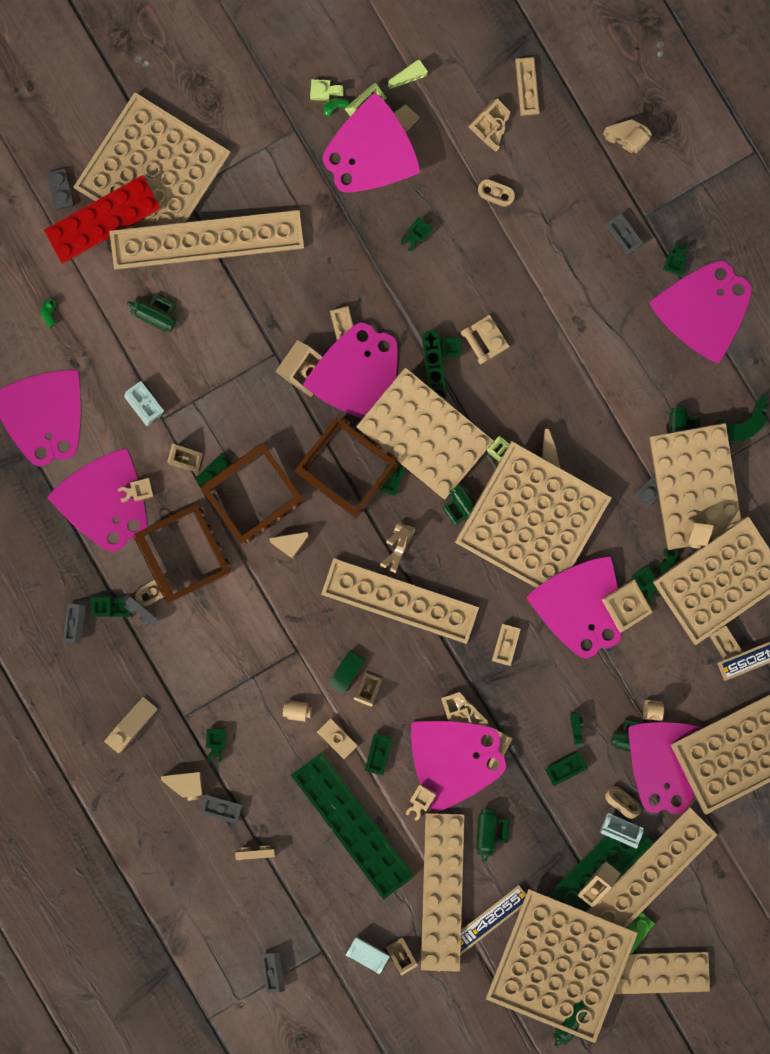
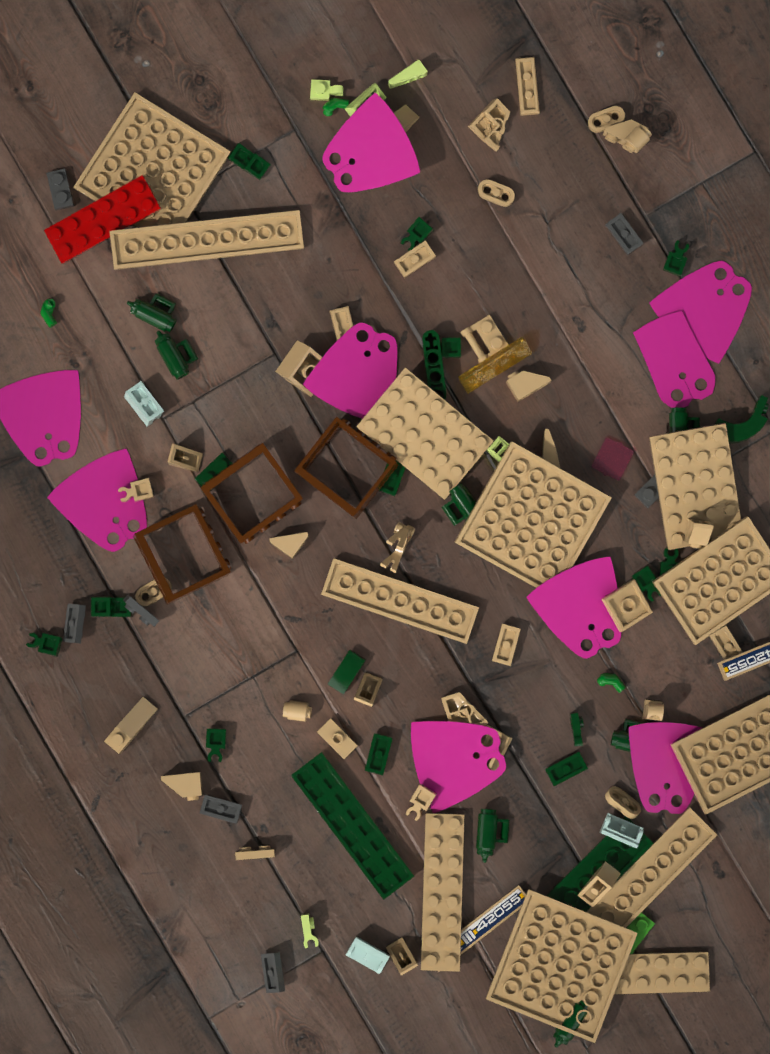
none -> dark green plate [26,633,63,657]
none -> dark green piece [155,331,198,380]
none -> dark green slope [228,143,271,180]
none -> yellowish green plate [301,913,319,948]
none -> tan plate [394,240,436,278]
none -> clear yellow plate [458,337,532,394]
none -> tan slope [506,371,551,402]
none -> tan plate [588,106,625,133]
none -> clear pink piece [591,437,634,481]
none -> green arm [597,673,626,693]
none -> dark pink piece [633,310,715,408]

